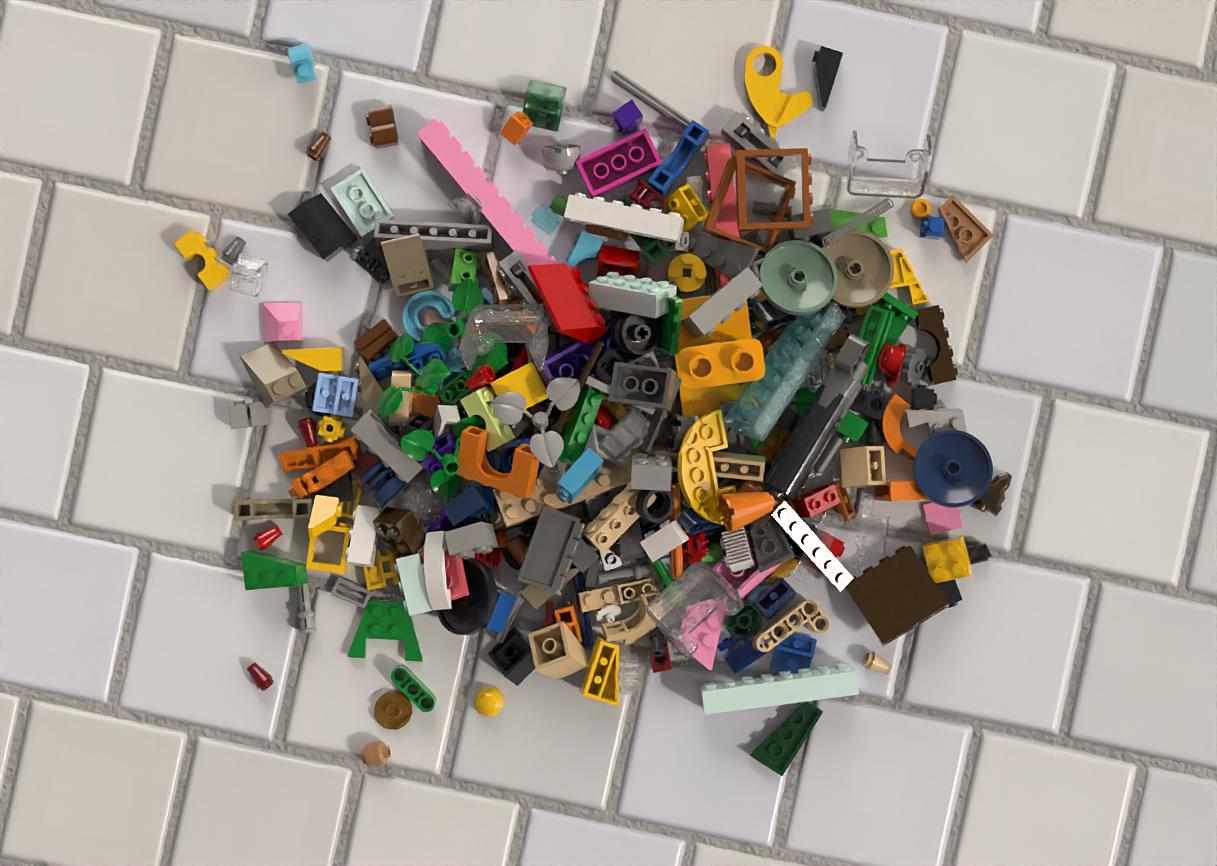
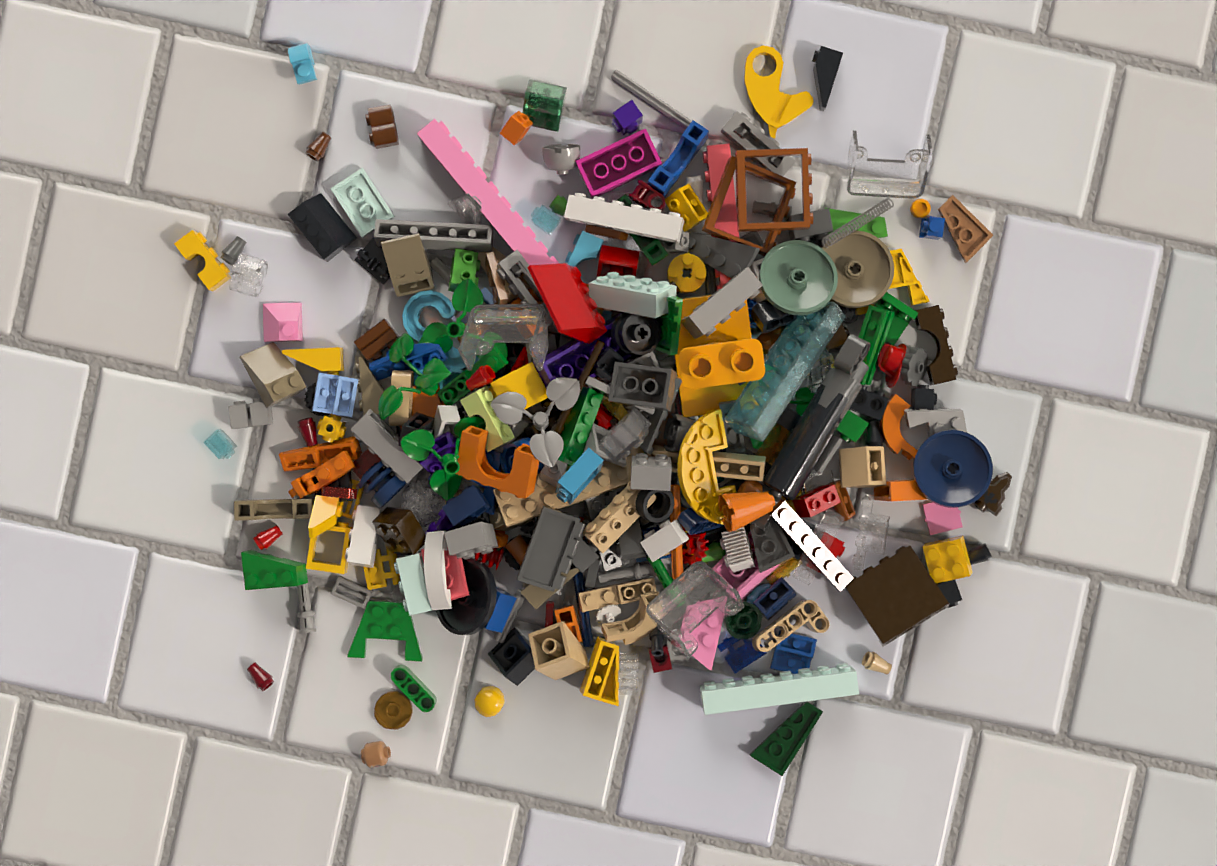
none -> clear light blue brick [203,429,237,459]
none -> clear red beam [321,486,358,499]

